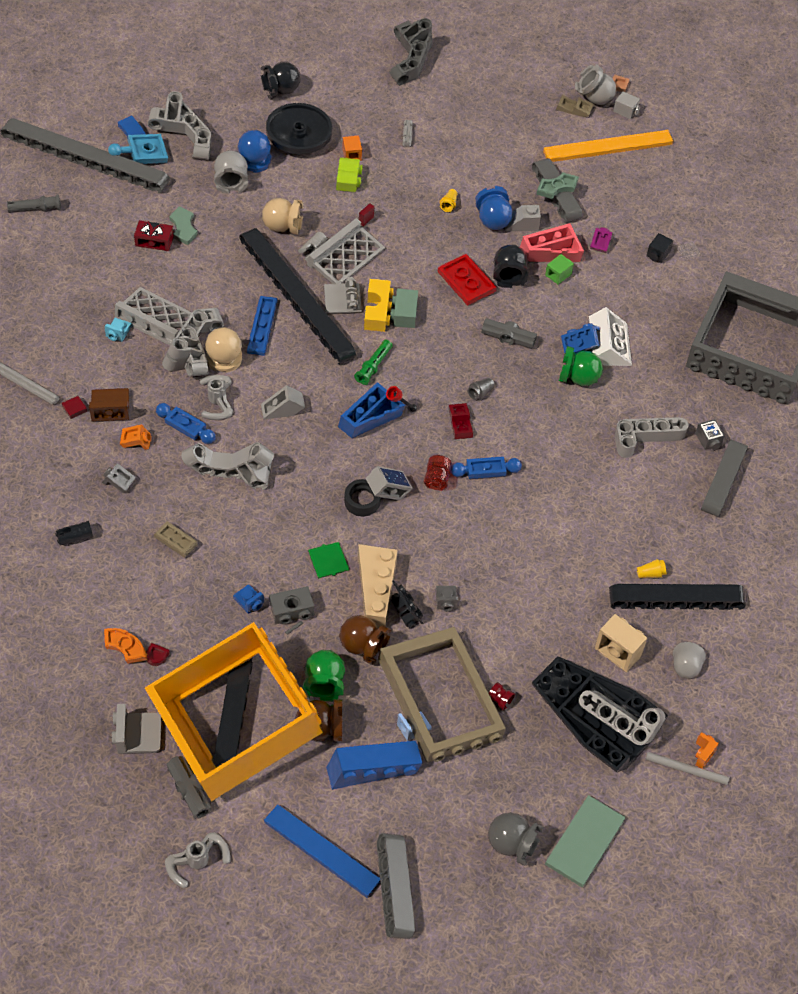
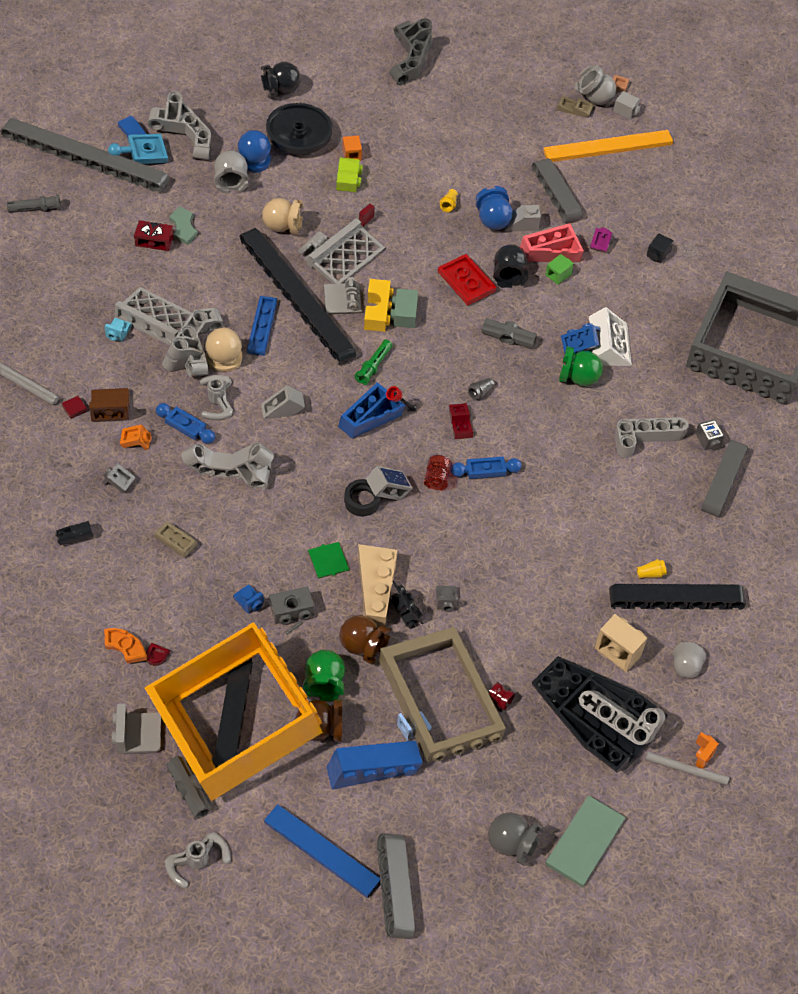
light grey axle [402,120,413,147] -> none
sand green tile [536,172,579,199] -> none

